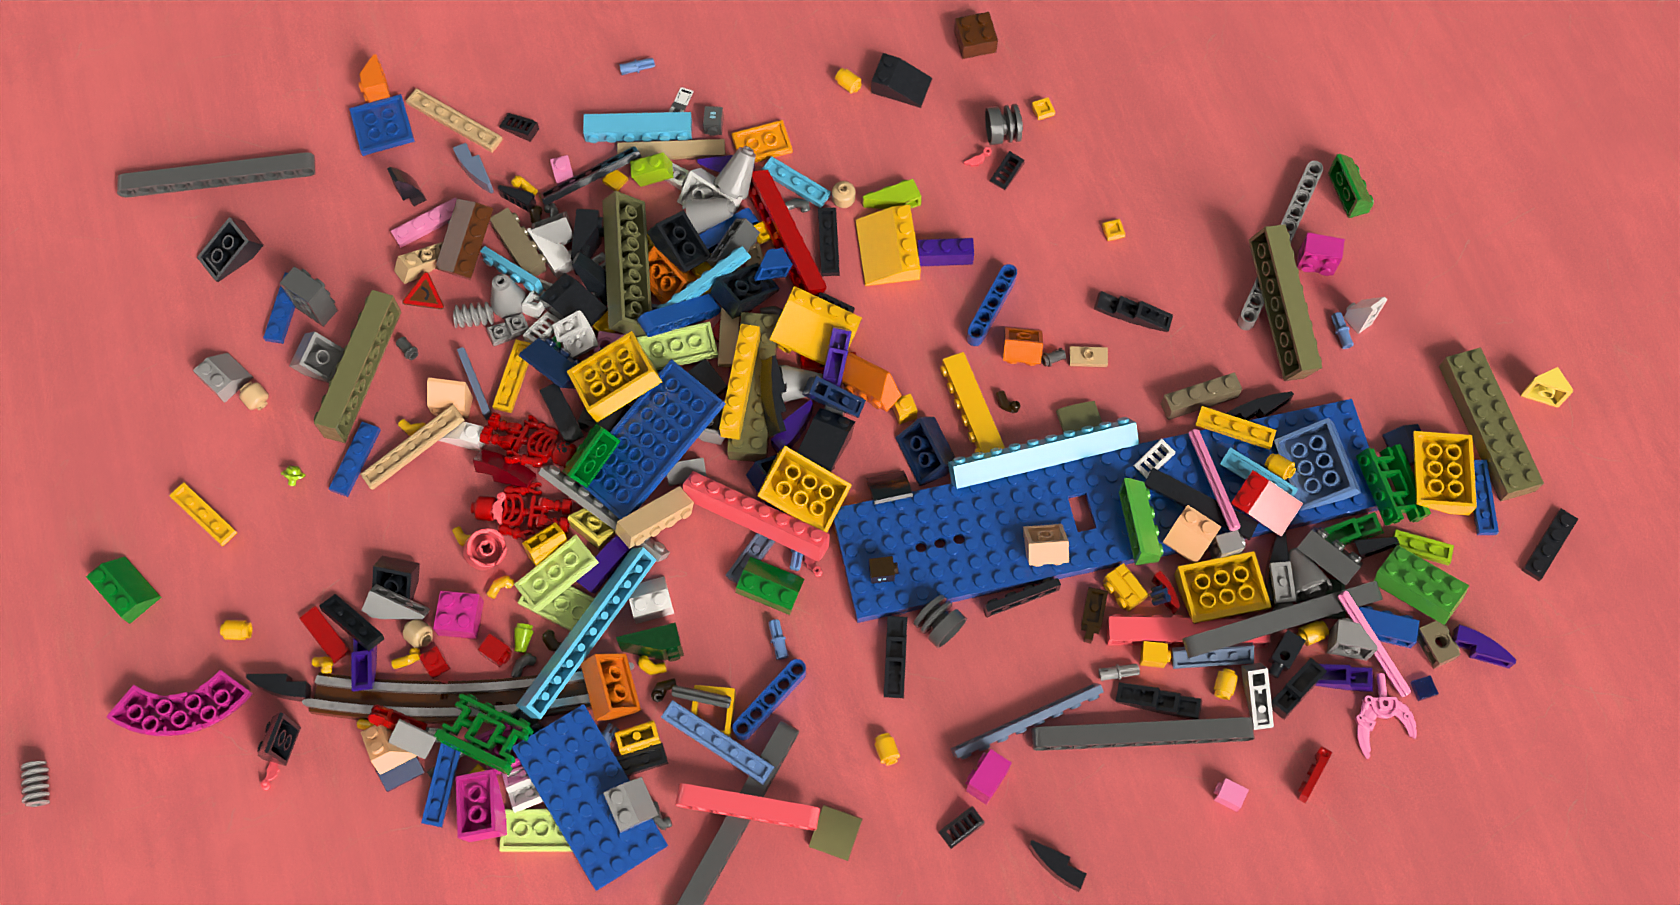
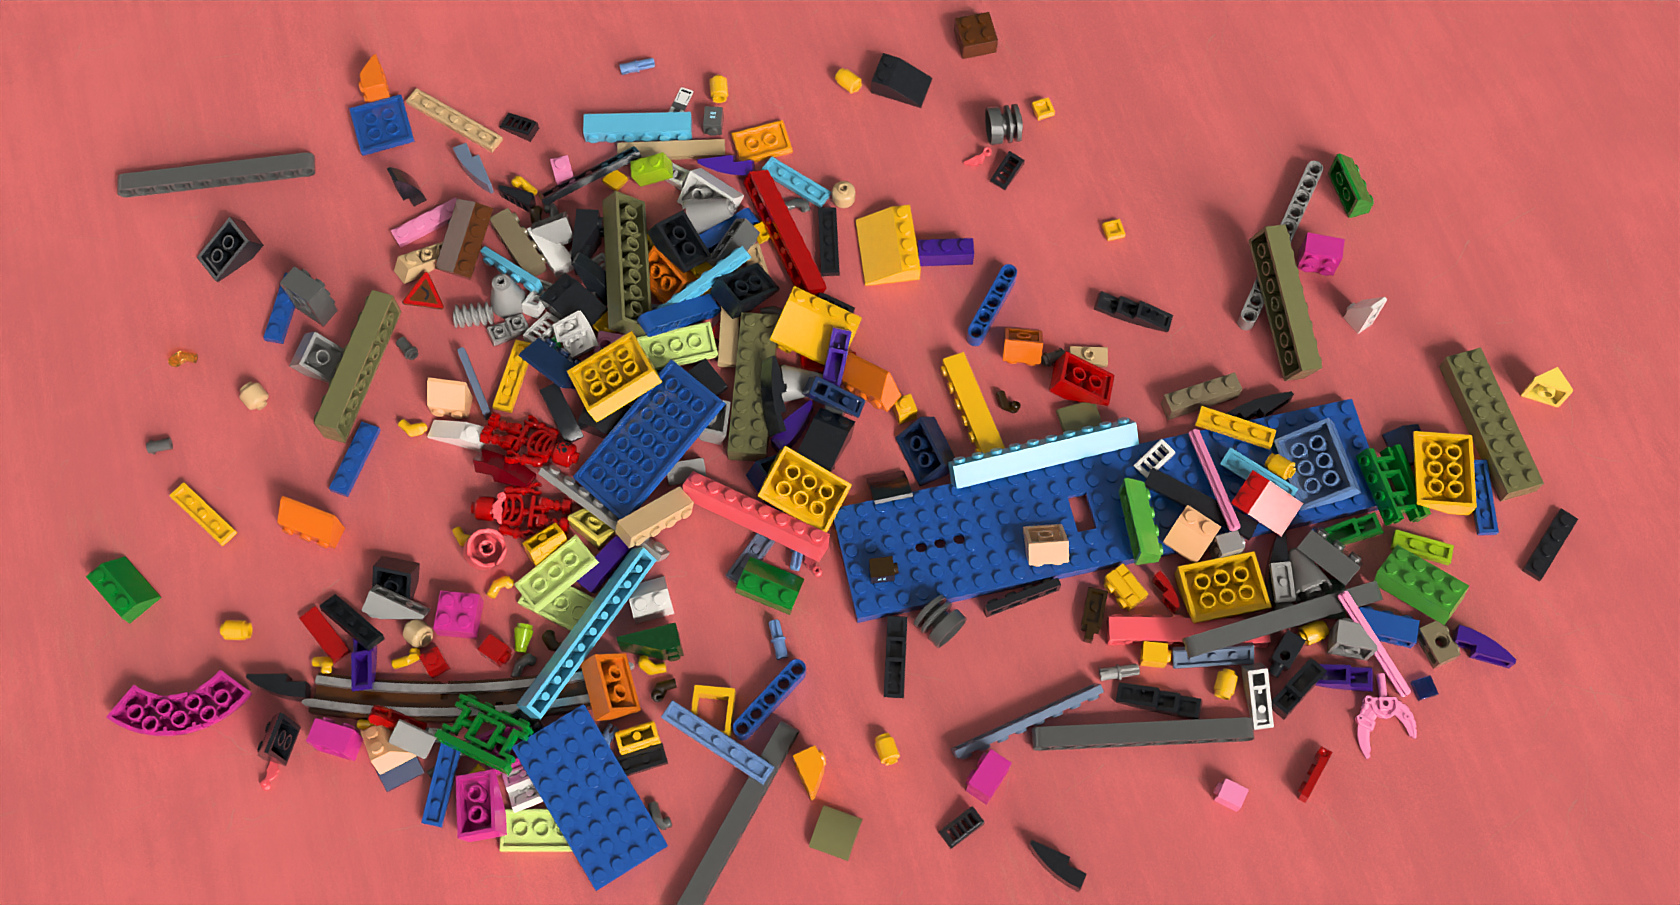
light grey piece [21,761,50,807] -> none
light grey slope [193,353,253,403] -> none
lime plant [281,466,306,486] -> none
tan tile [361,405,465,490] -> none
green slope [563,424,620,488] -> none
light grey slope [603,777,658,833] -> none
dark grey axle [671,685,731,708] -> none
coral beam [675,783,820,831] -> none
light grey cone [714,146,756,200] -> none
yellow brick [719,324,761,440] -> none
blue slope [754,248,793,281] -> none
lime slope [863,179,921,209] -> none
dark blue plate [1149,585,1171,606] -> none
medium blue axle [1331,312,1354,349] -> none
black slope [1355,537,1400,559] -> none
none -> dark grey pin [146,437,173,455]
none -> clear yellow arm [168,351,198,367]
none -> orange slope [277,496,345,549]
none -> dark pink brick [306,717,363,762]
none -> yellow brick [709,75,728,103]
none -> light orange slope [793,745,826,801]
none -> red slope [1049,351,1115,406]

